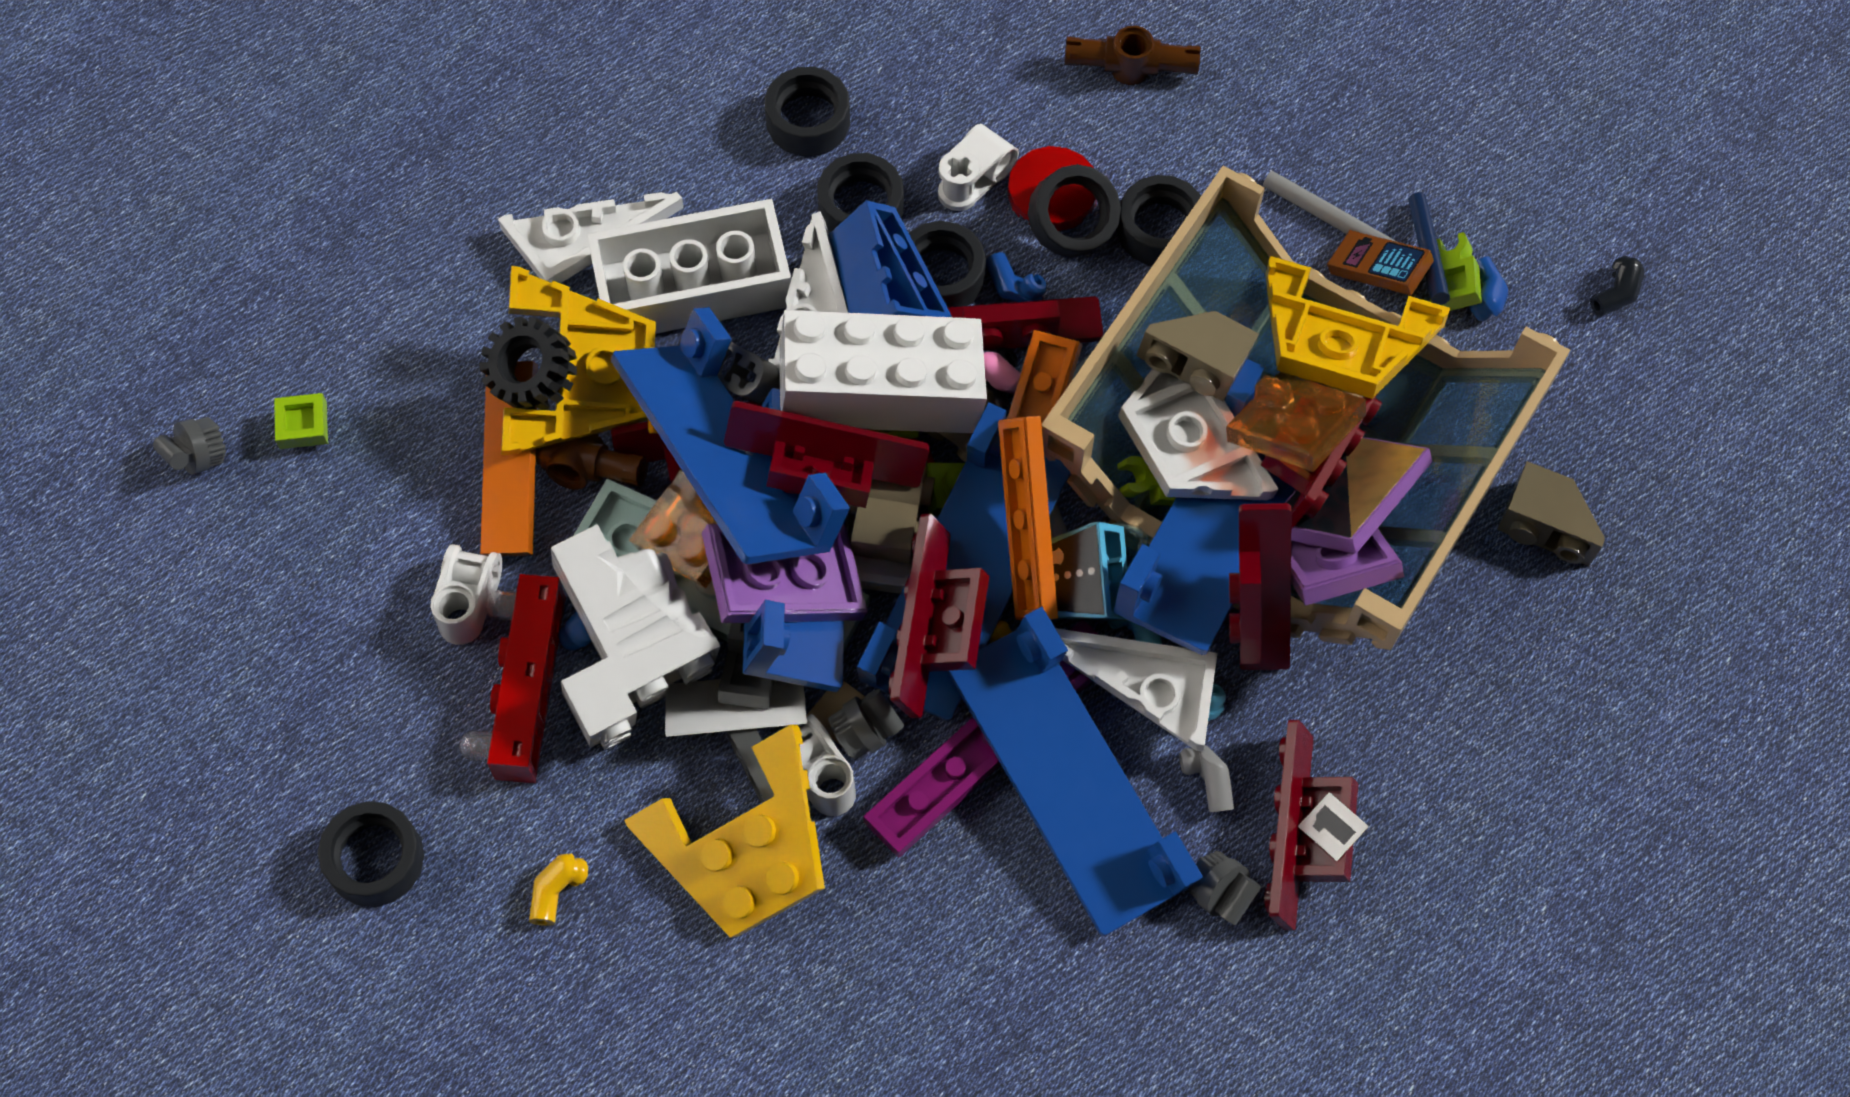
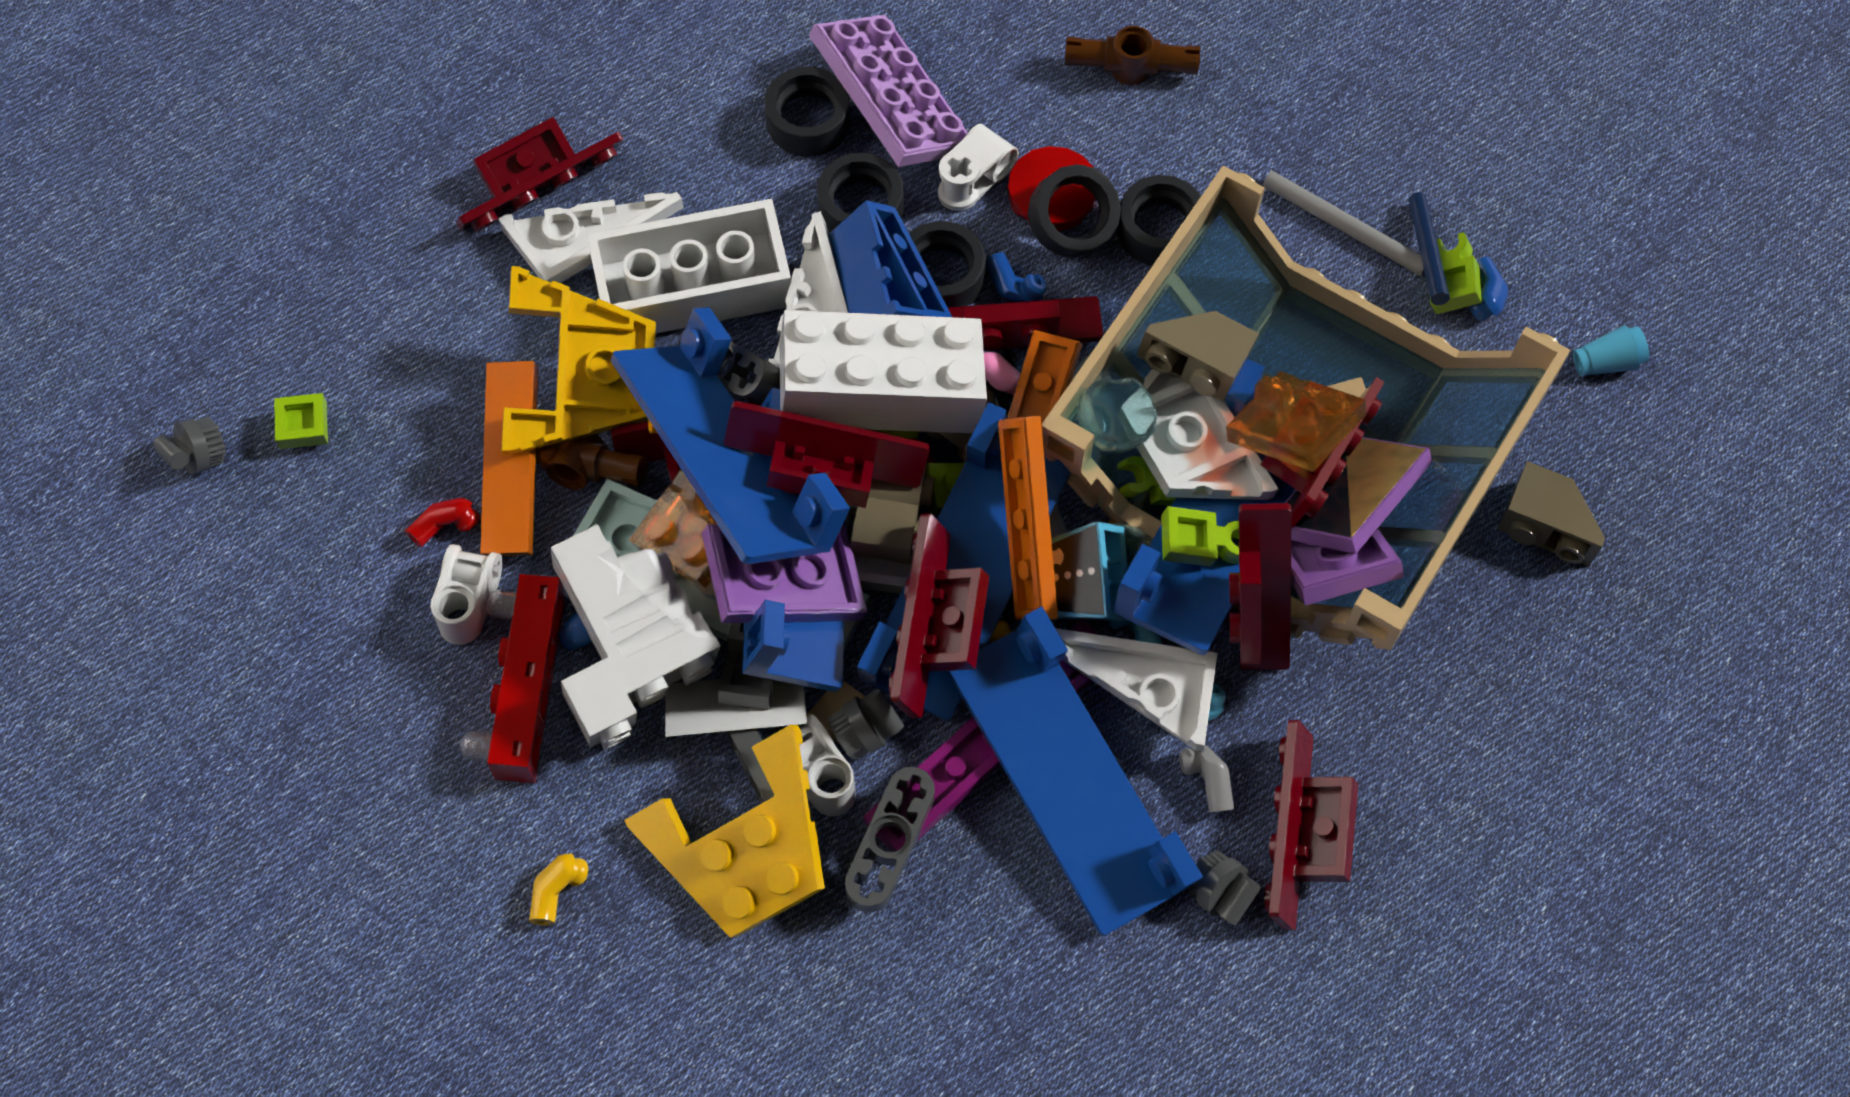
black tyre [317,801,424,907] -> none
black tyre [479,317,577,410] -> none
yellow wing [1265,256,1450,399] -> none
white sticker [1298,792,1369,861] -> none
tile [1327,230,1434,296] -> none
black arm [1590,256,1645,317] -> none
none -> red arm [404,497,480,548]
none -> dark red bracket [456,116,624,232]
none -> lavender tile [809,15,968,167]
none -> dark grey beam [845,767,935,913]
none -> clear light blue hair [1077,376,1157,453]
none -> lime plate [1161,506,1239,567]
none -> medium azure cone [1573,325,1649,377]

